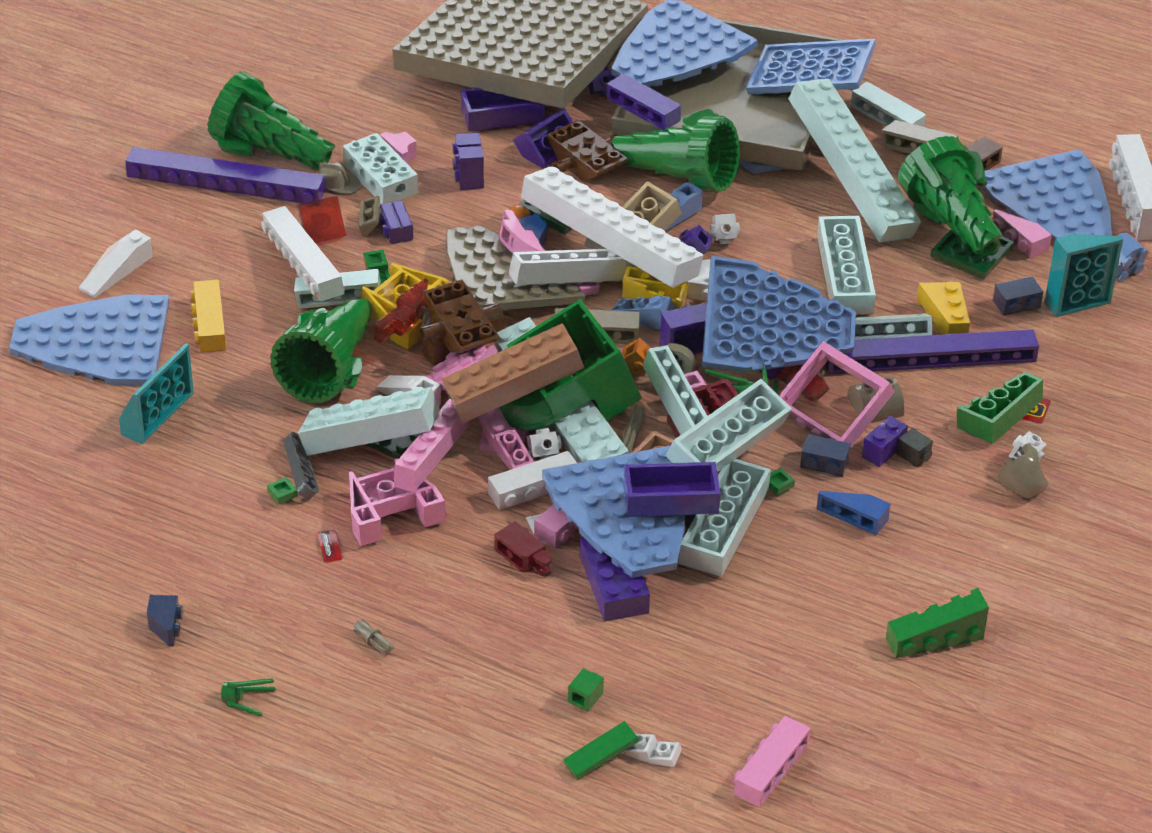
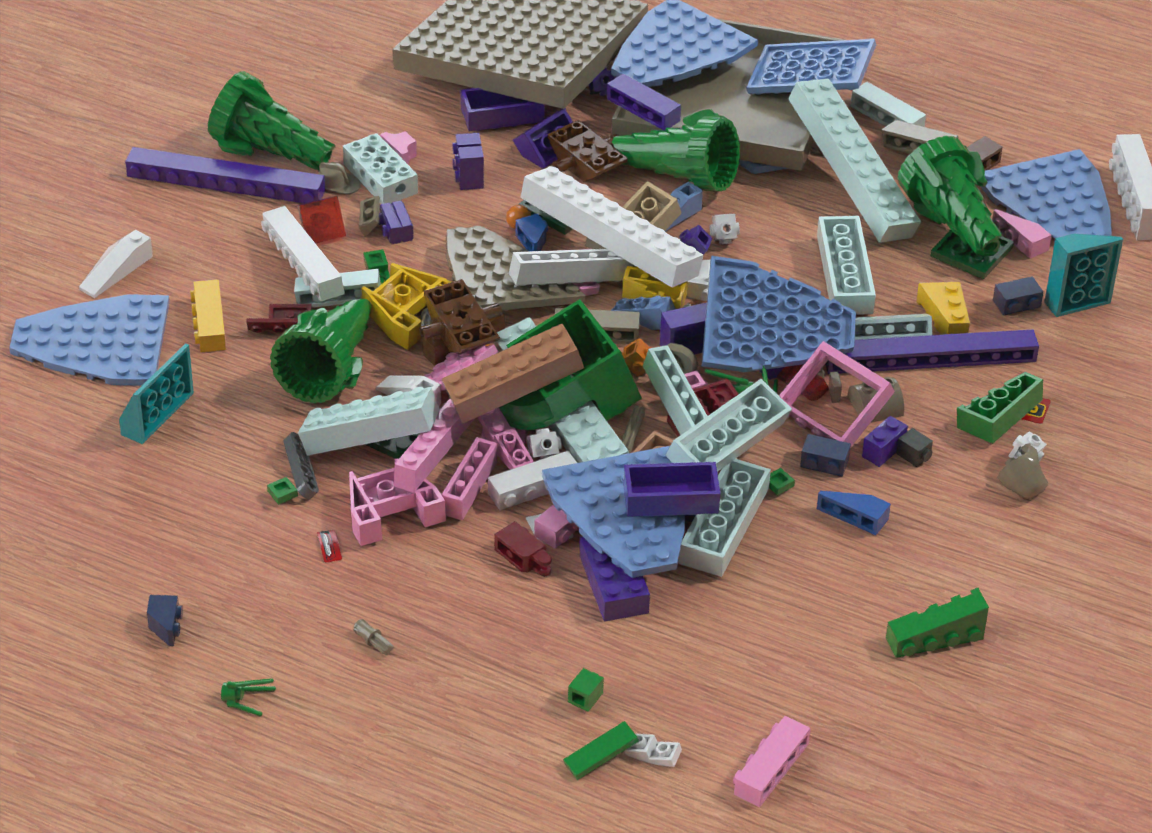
clear red slope [374,278,429,344] -> none
bright pink slope [499,210,545,253] -> none
medium blue brick [1116,233,1149,282] -> none
none -> dark red bracket [246,304,312,333]
none -> bright pink brick [442,437,497,520]
none -> dark tan tile [828,372,842,403]

